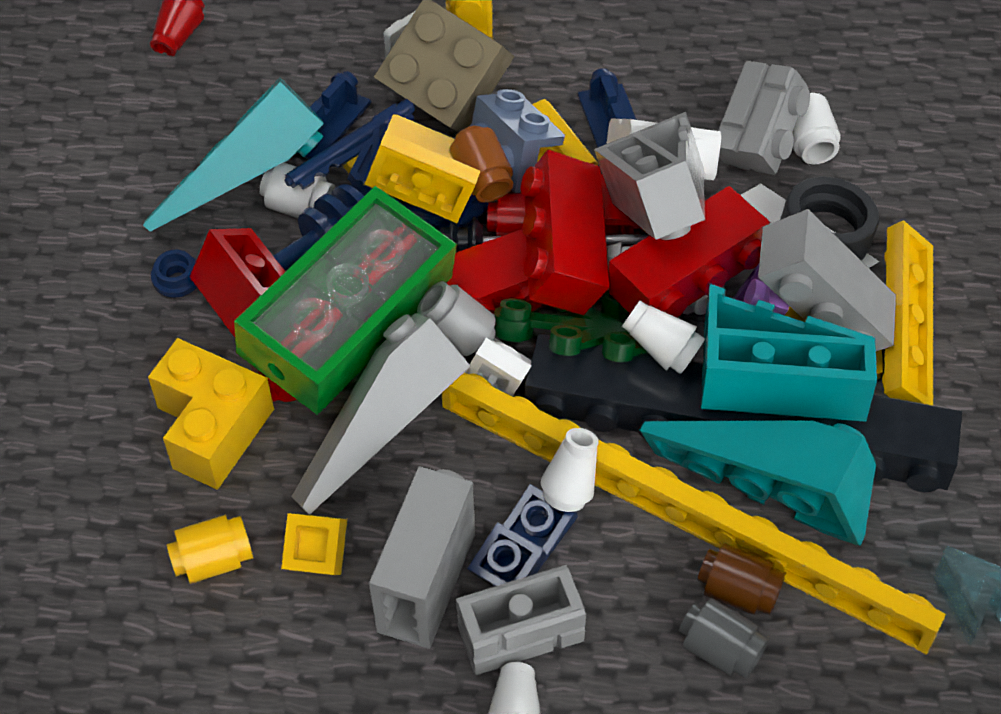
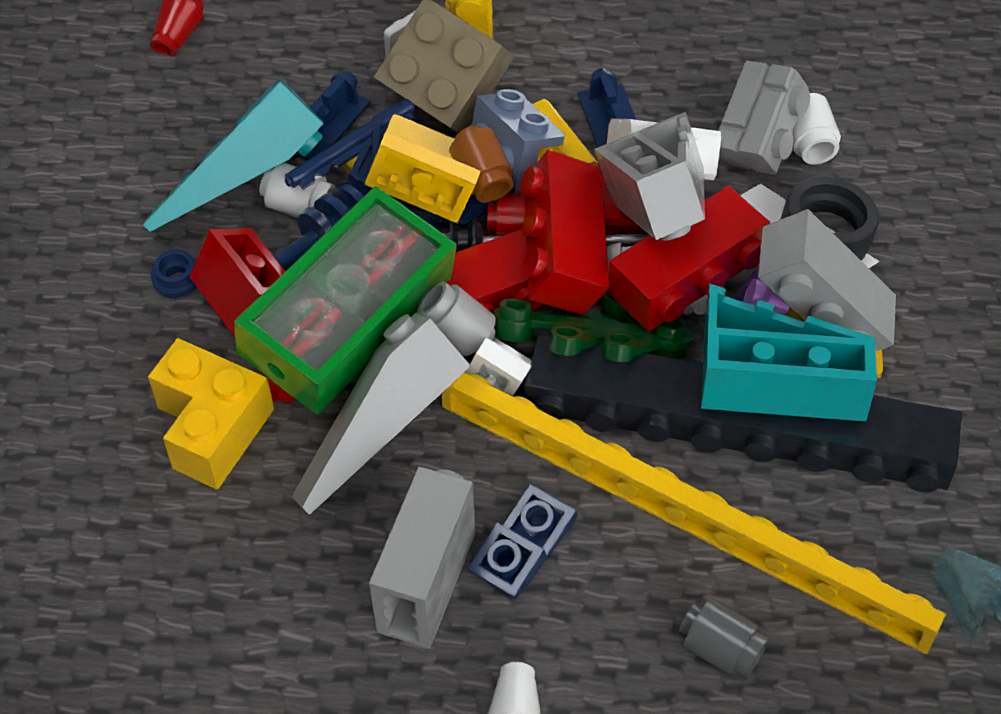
yellow brick [166,515,253,584] -> none
yellow plate [281,513,347,575] -> none
light grey brick [456,565,586,676] -> none
white cone [541,428,599,512] -> none
white cone [622,301,705,374] -> none
teal wedge [640,421,876,546] -> none
reddish brown brick [697,543,786,615] -> none
yellow plate [882,220,933,405] -> none

